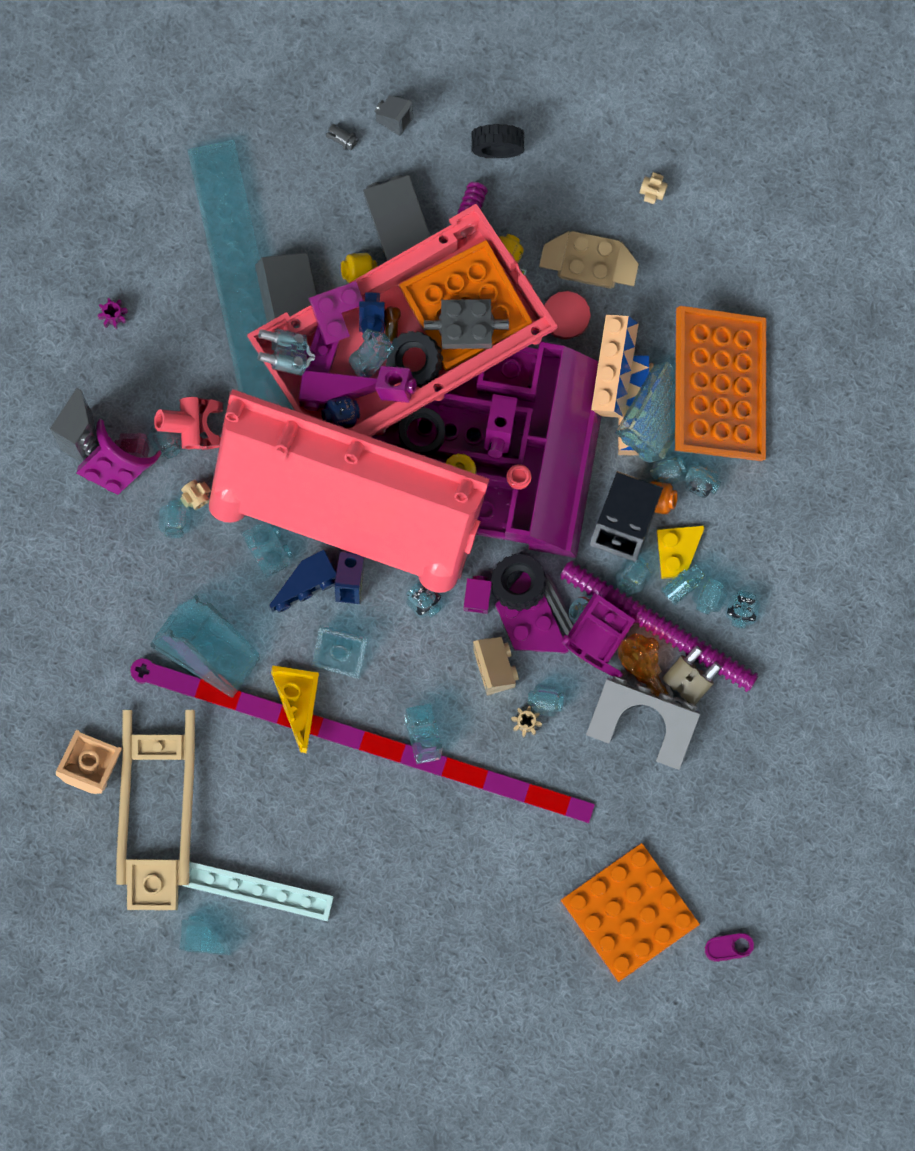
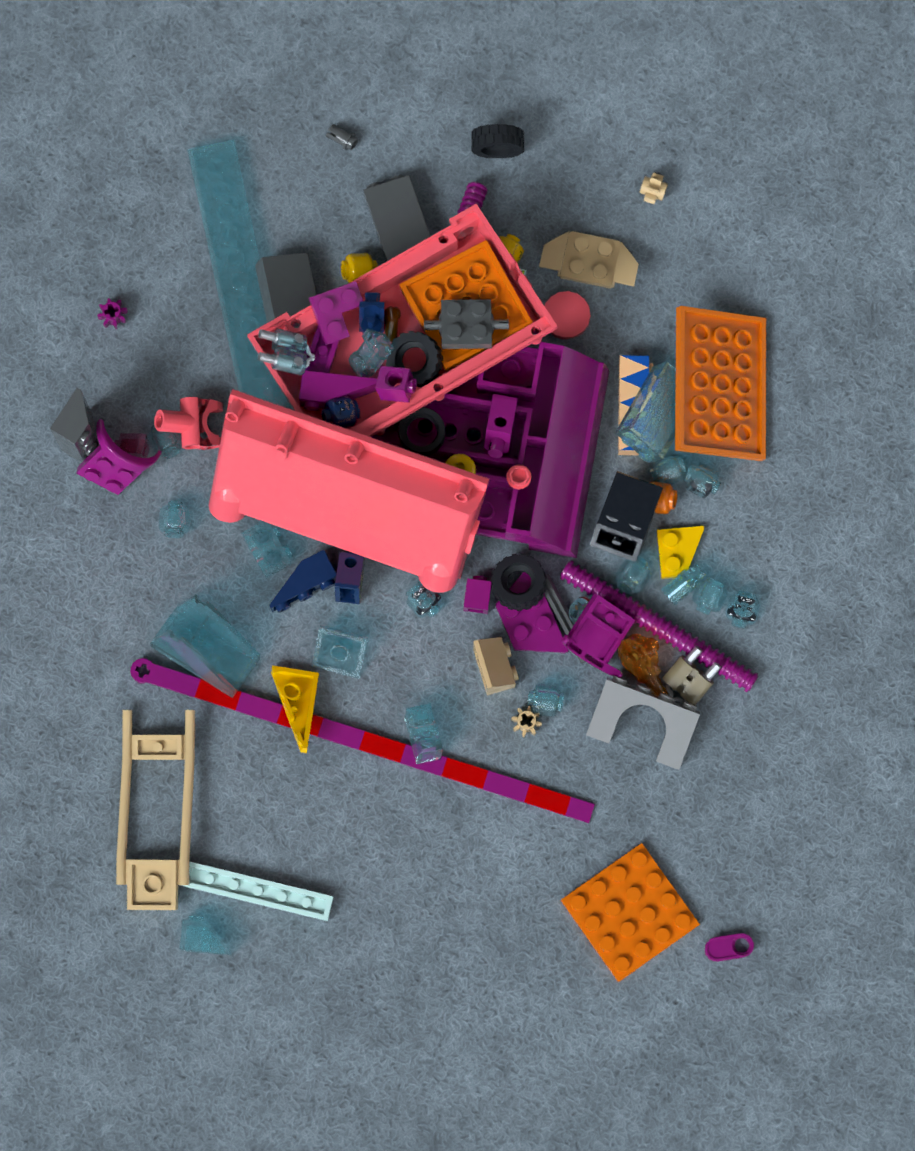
light nougat slope [56,730,122,794] -> none
tan gear [180,480,211,510] -> none
dark grey slope [375,95,413,136] -> none
light nougat brick [591,315,639,418] -> none

